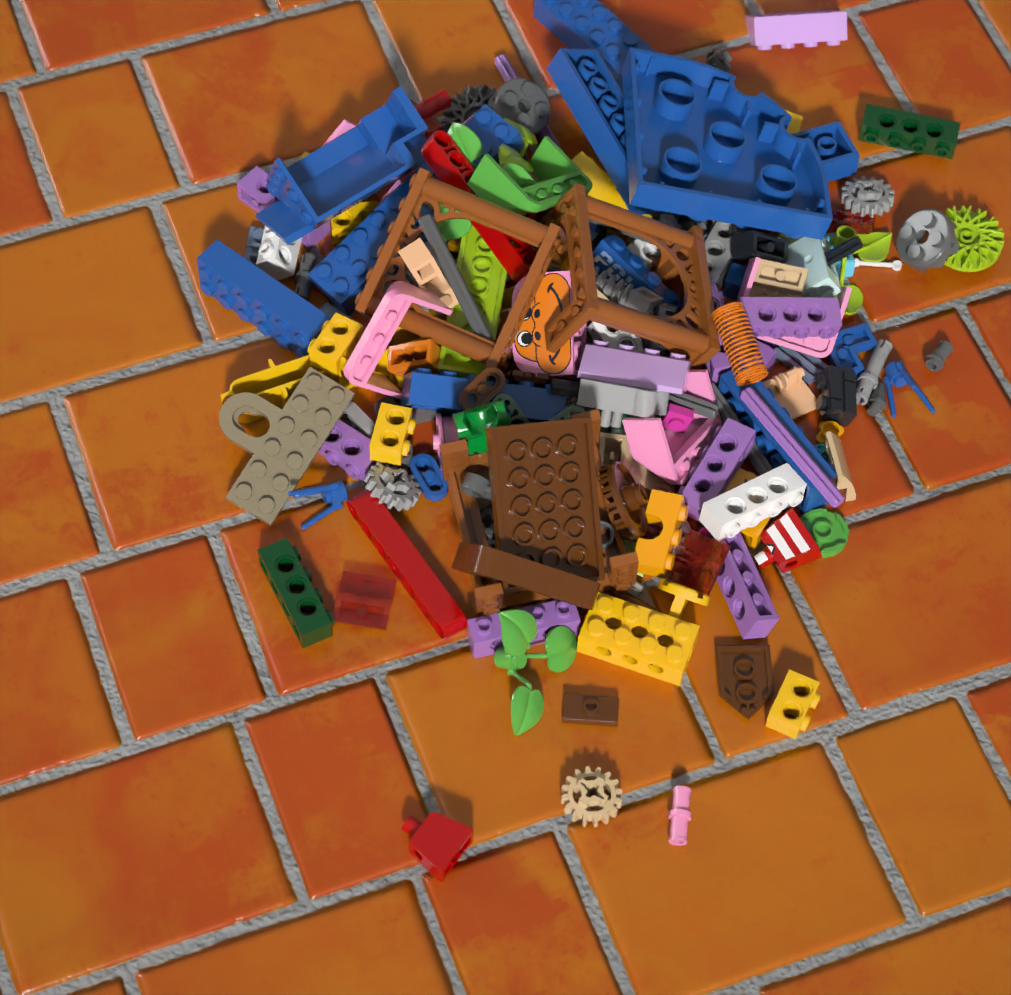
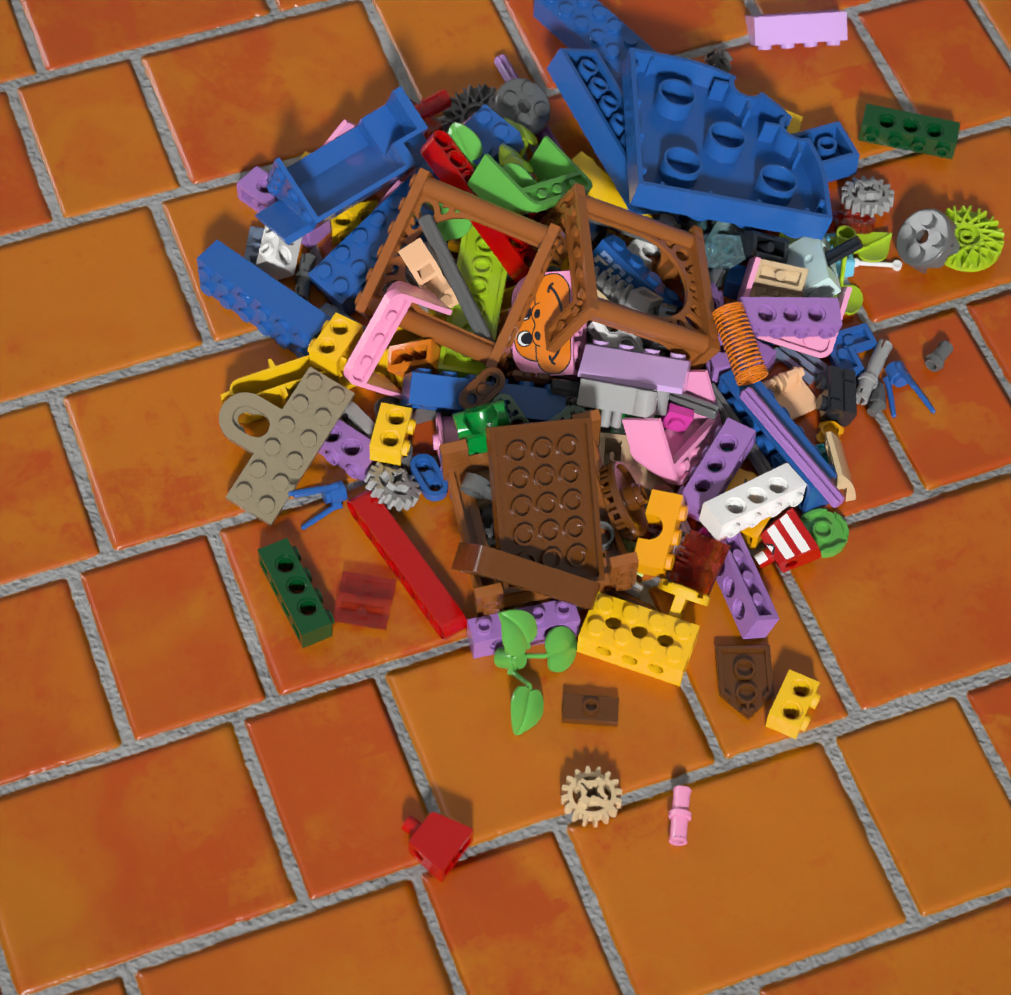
none -> clear light blue brick [705,234,745,269]

